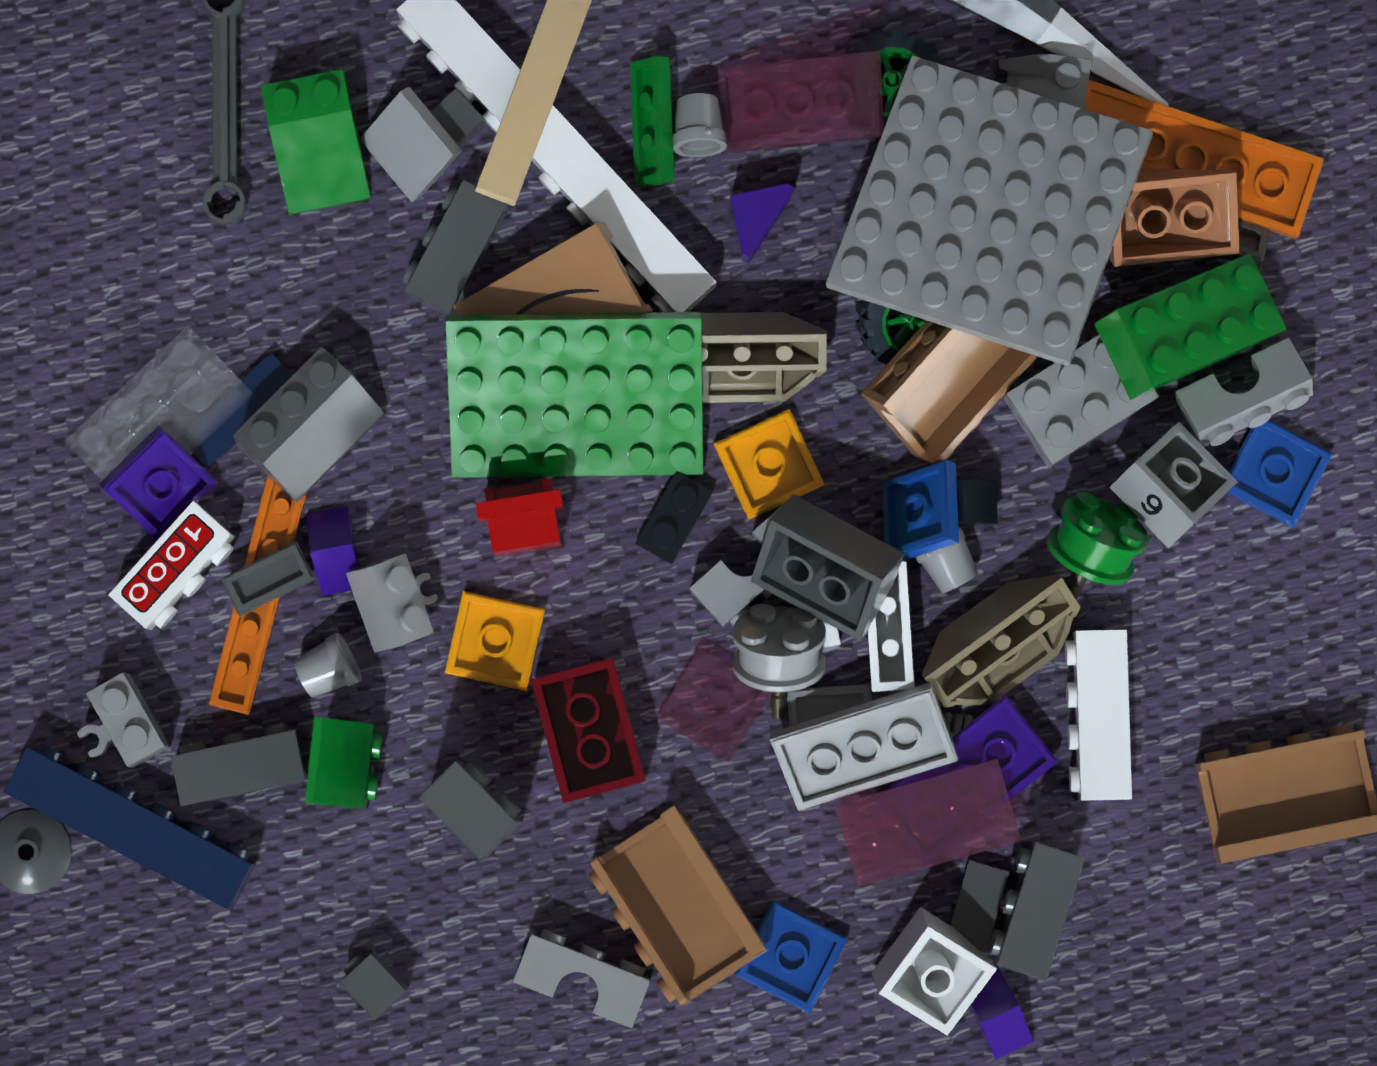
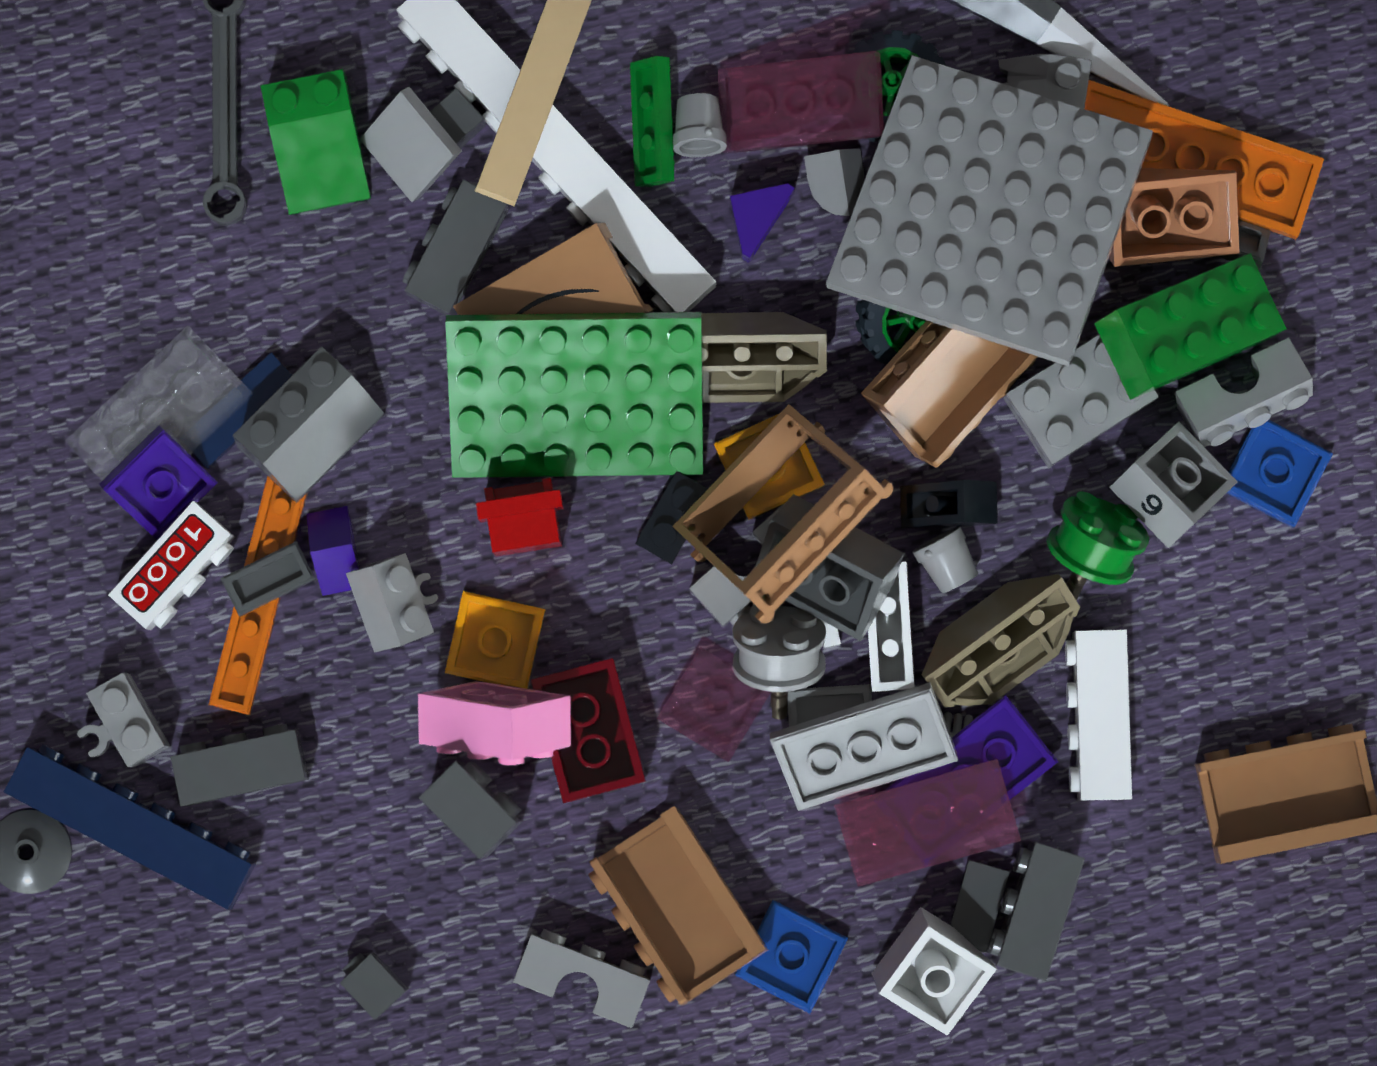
light grey piece [294,633,362,698] -> none
green slope [305,717,383,808] -> none
blue tile [882,460,959,561] -> none
dark purple slope [970,965,1034,1059] -> none
none -> bright pink brick [418,681,571,765]
none -> medium nougat window [672,404,893,623]
none -> light grey brick [804,148,865,216]

